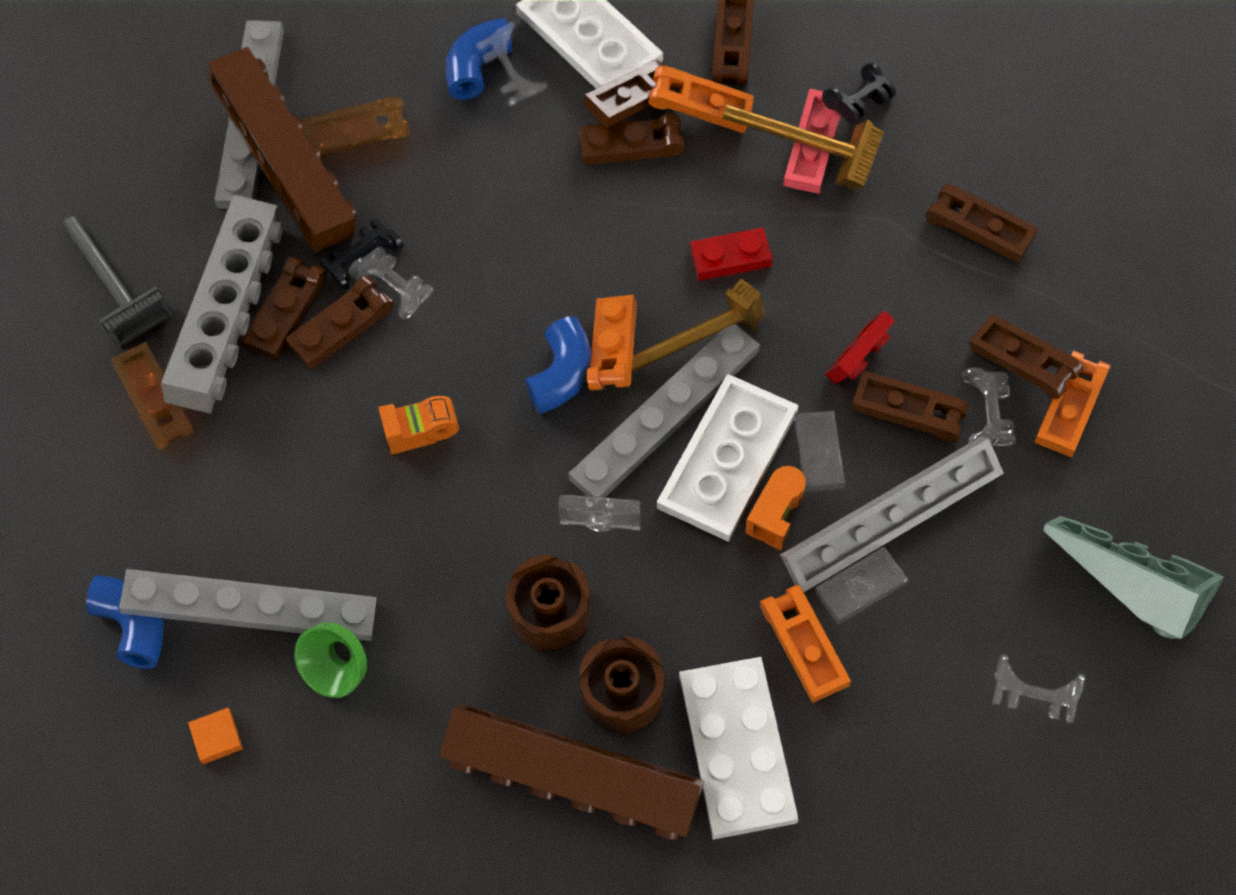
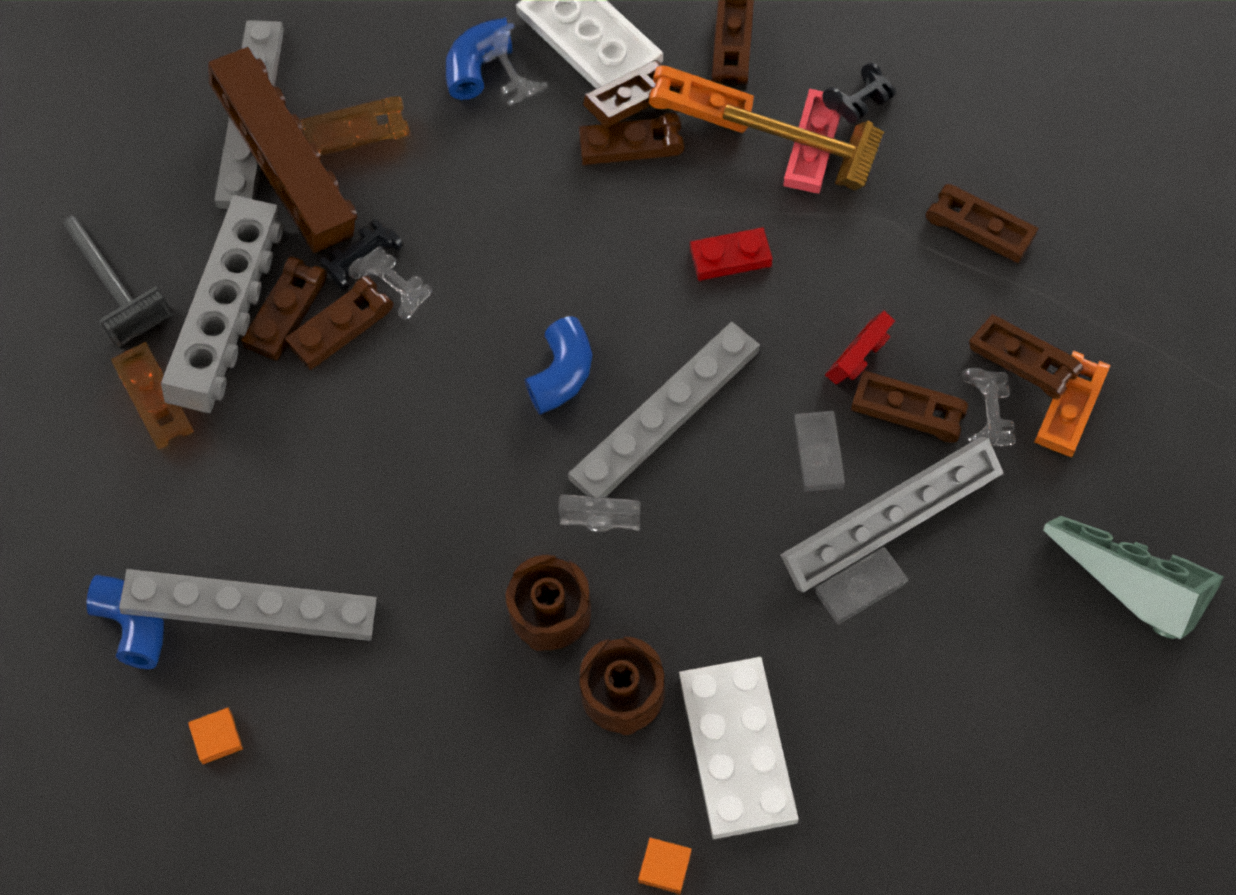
bright green piece [295,622,367,698] -> none
orange leg [378,396,459,455] -> none
reddish brown brick [439,703,705,840] -> none
orange plate [587,295,637,391] -> none
pearl gold piece [611,279,765,373] -> none
white plate [656,374,799,542] -> none
orange leg [745,466,806,551] -> none
orange plate [760,584,851,703] -> none
clear piece [992,654,1085,723] -> none
none -> orange tile [638,838,692,894]

